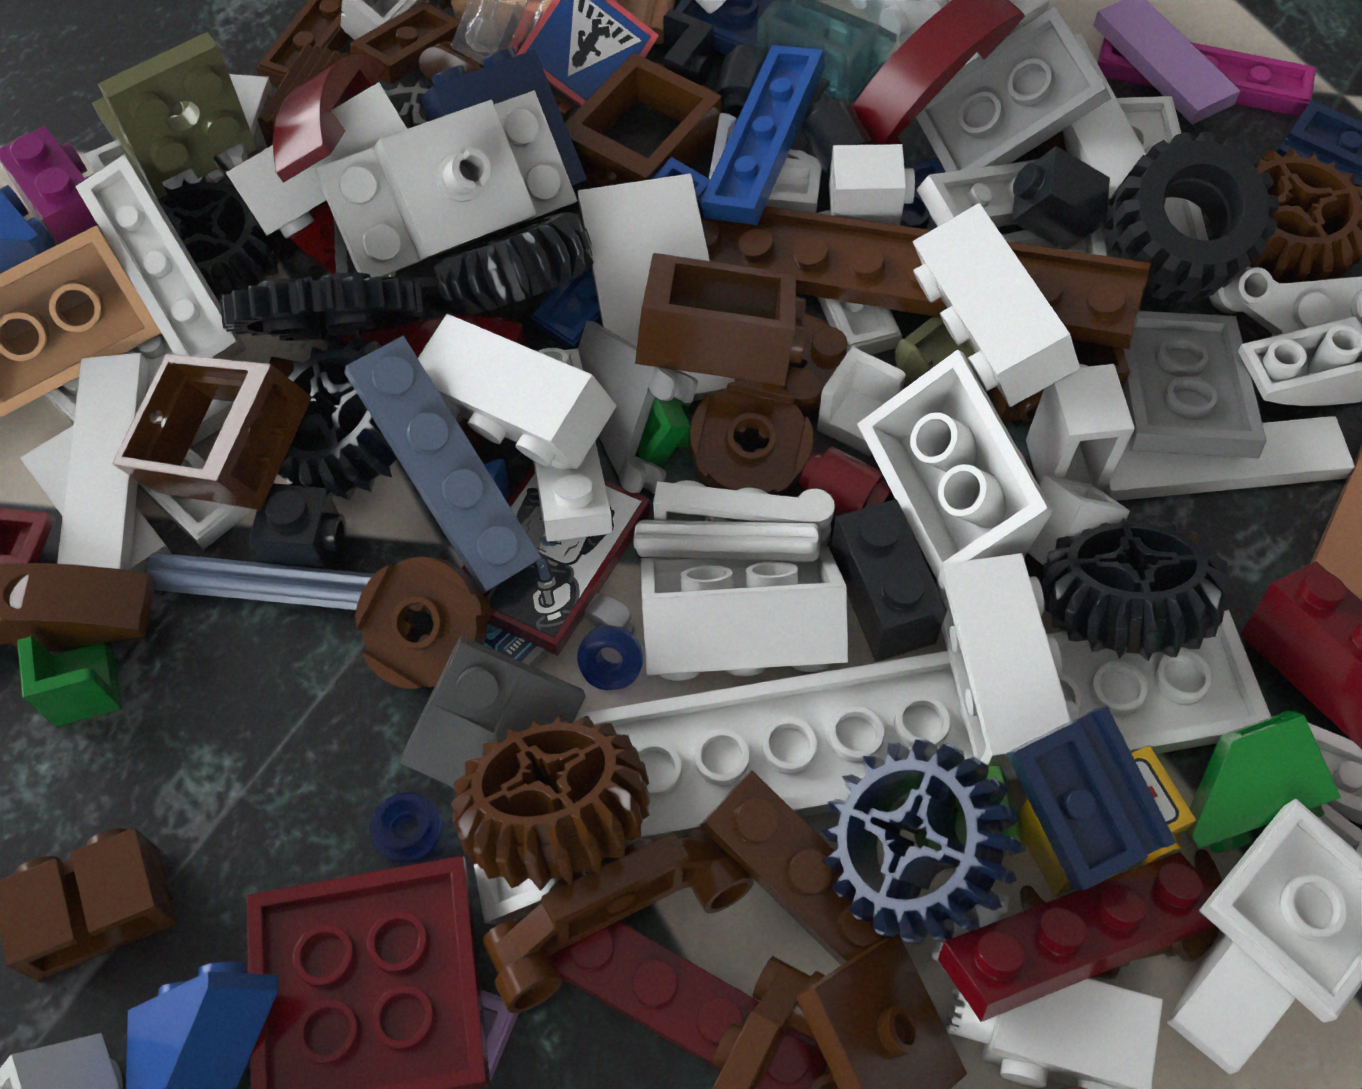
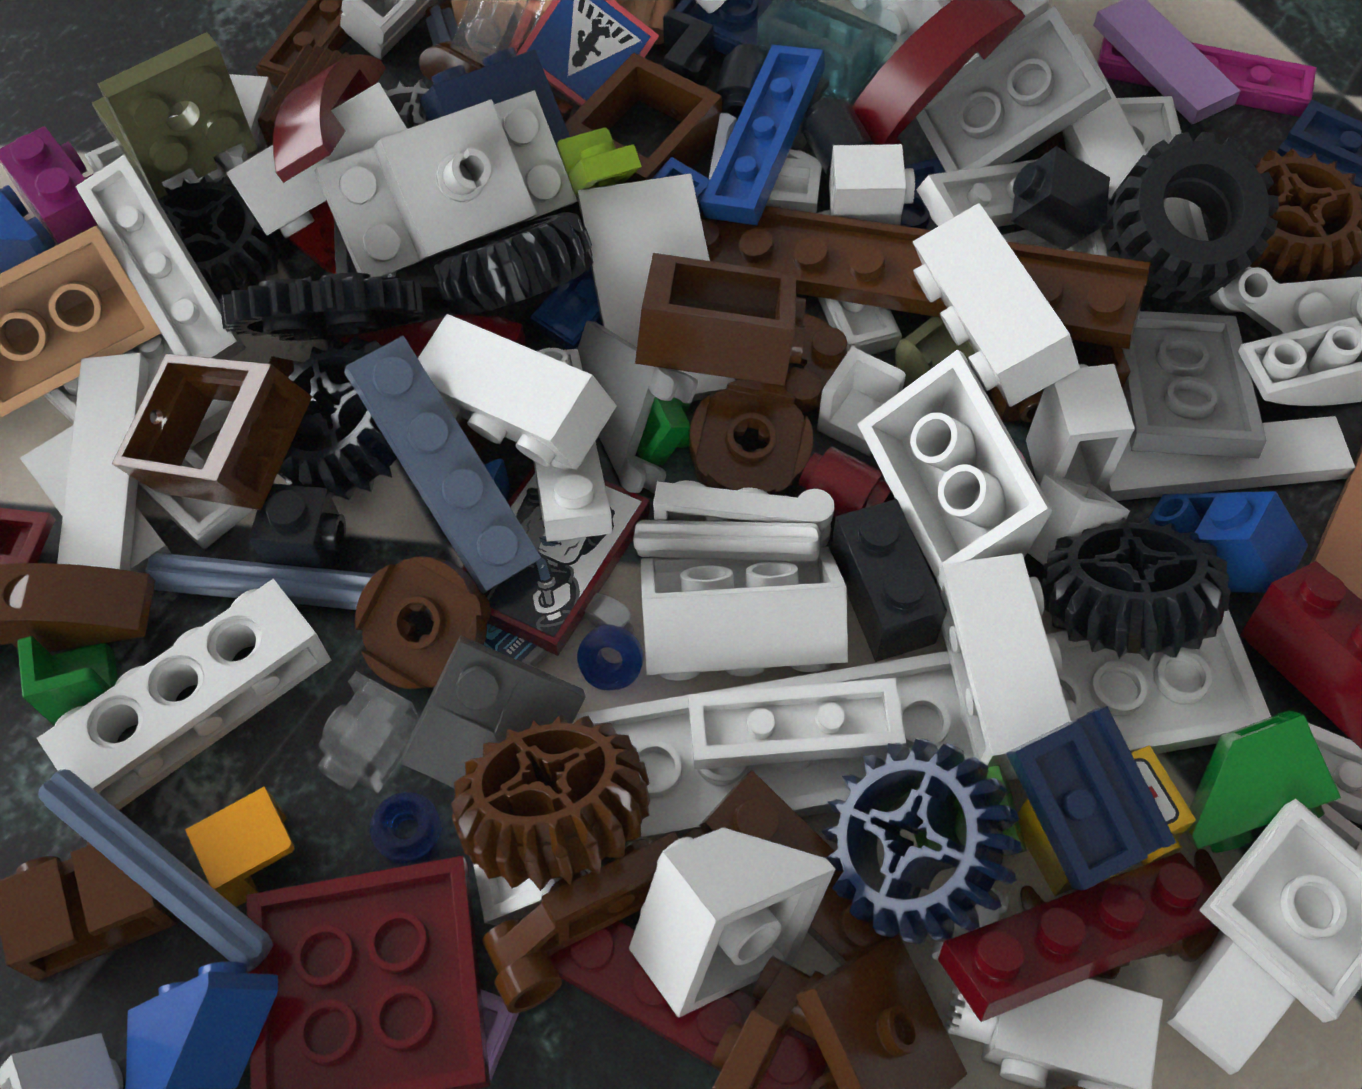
reddish brown plate [350,1,463,85] -> none
none -> white brick [37,579,331,810]
none -> sand blue axle [38,769,273,973]
none -> light orange panel [185,787,294,907]
none -> clear brick [317,671,419,794]
none -> lime bracket [556,128,642,197]
none -> white slope [629,827,836,1018]
none -> white plate [688,678,906,770]
none -> blue slope [1149,491,1308,593]

